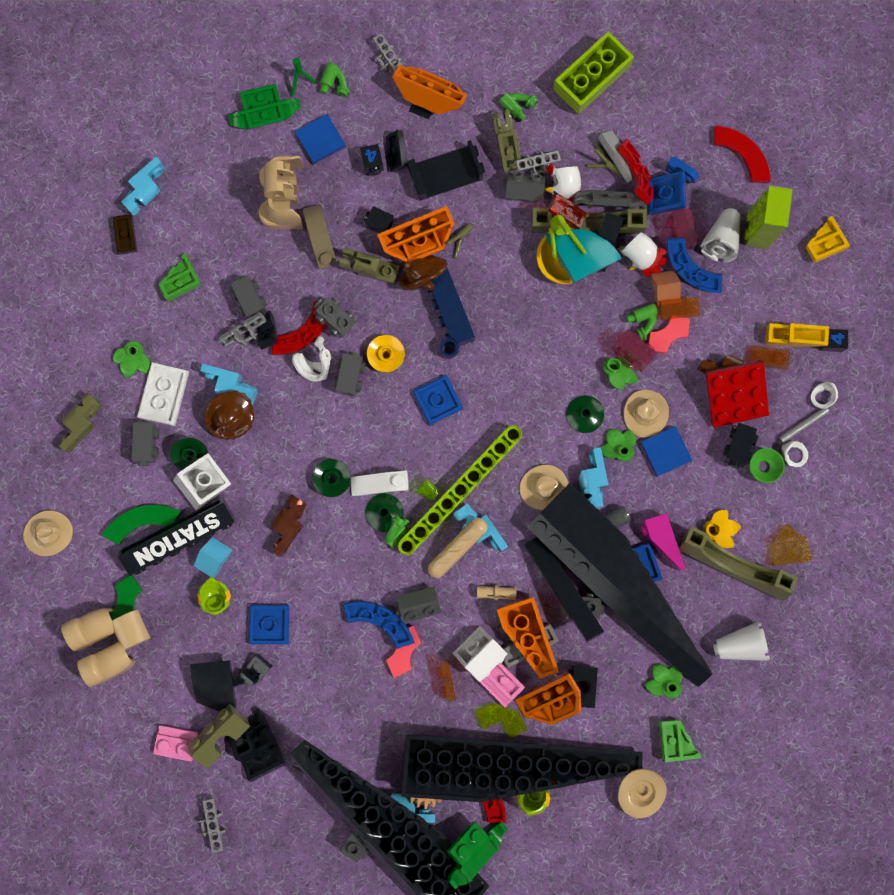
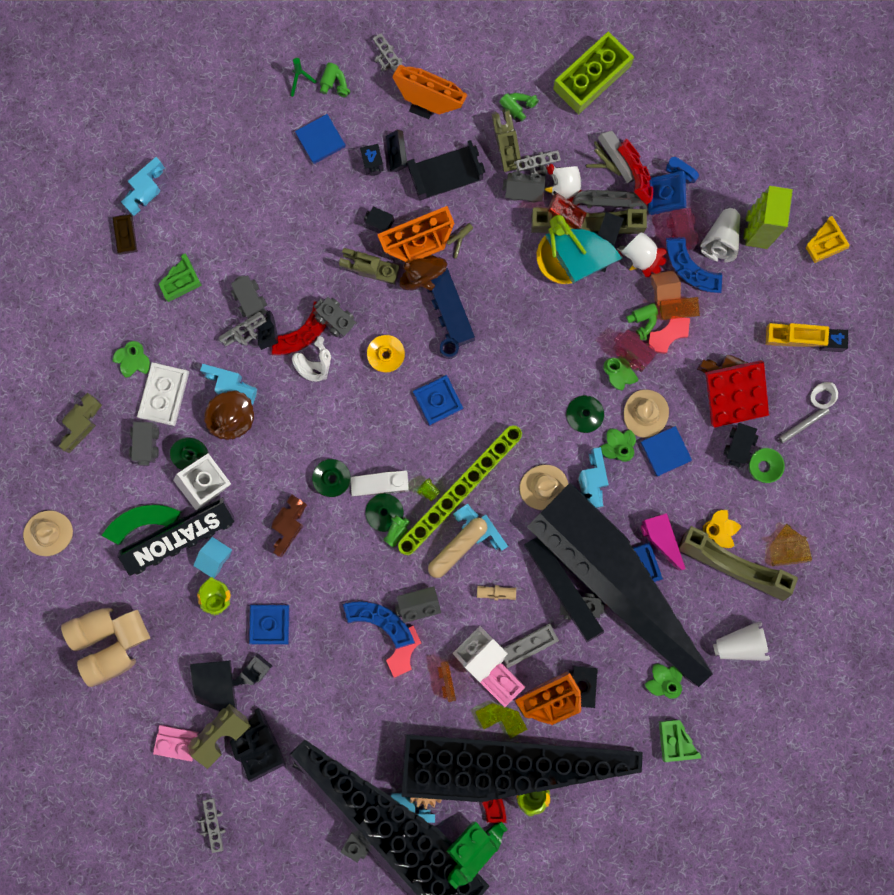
green tile [110,575,143,619] -> none
green plate [227,84,301,130] -> none
tan piece [259,156,304,229] -> none
dark tan arch [303,204,337,269] -> none
dark grey brick [333,351,366,397] -> none
orange wedge [496,595,559,679] -> none
dark grey piece [605,506,631,528] -> none
tan hat [618,769,667,818] -> none
red tile [714,126,771,183] -> none
clear orange plate [749,346,790,370] -> none
white piece [781,441,808,467] -> none

